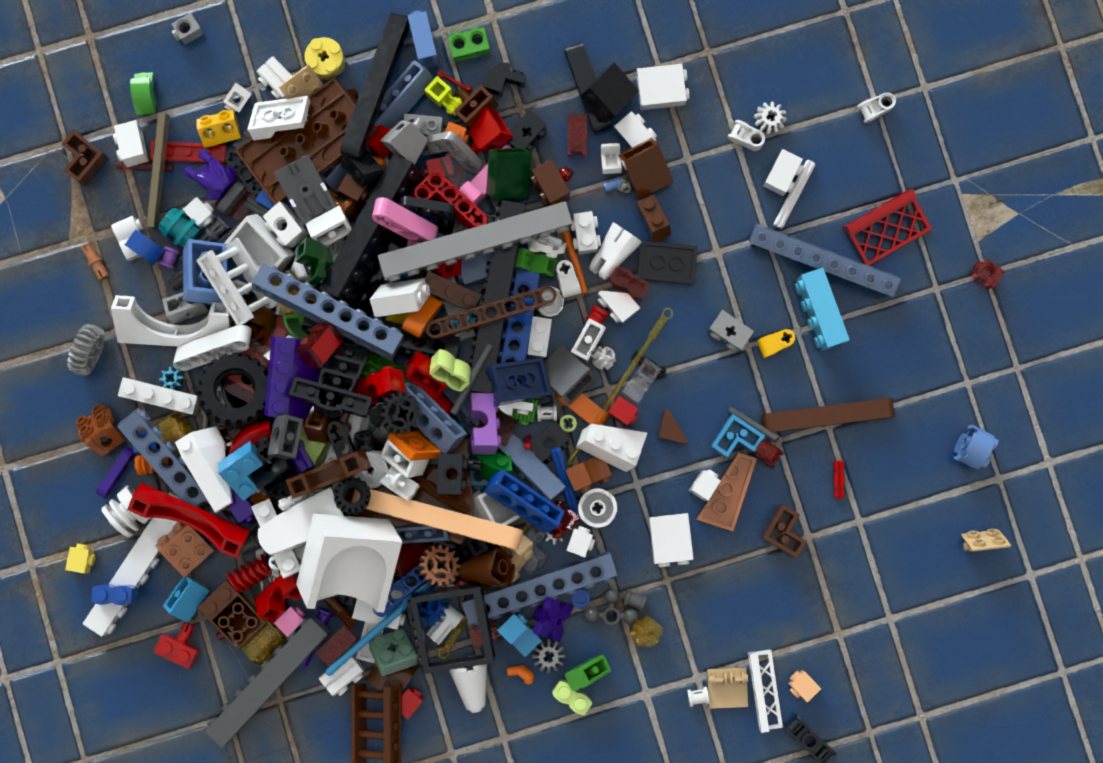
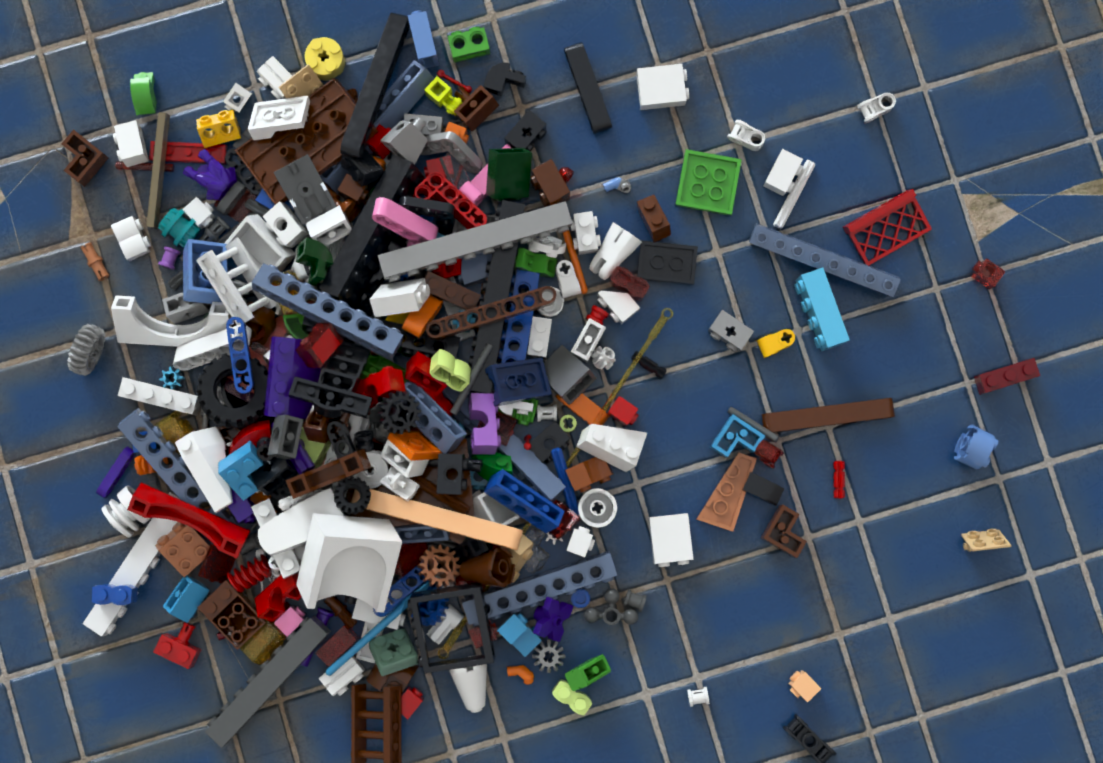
light yellow brick [65,544,96,573] -> none
dark orange piece [76,404,125,457] -> none
blue brick [124,229,165,265] -> none
light grey brick [171,13,204,45] -> none
red torso [469,107,513,155] -> none
clear red brick [567,114,587,156] -> none
black brick [580,63,639,124] -> none
white bracket [601,143,622,174] -> none
white brick [615,111,657,148] -> none
reddish brown brick [618,138,673,199] -> none
clear brick [621,358,662,405] -> none
clear yellow brick [629,615,664,648] -> none
reddish brown slope [657,409,688,445] -> none
white brick [689,470,721,501] -> none
tan hinge [707,667,748,709] -> none
white fence [748,649,783,733] -> none
white gear [754,102,787,135] -> none
none -> clear red piece [198,544,236,583]
none -> blue beam [226,317,254,393]
none -> bright green plate [675,149,742,216]
none -> black slope [742,472,784,506]
none -> dark red arch [974,358,1040,395]

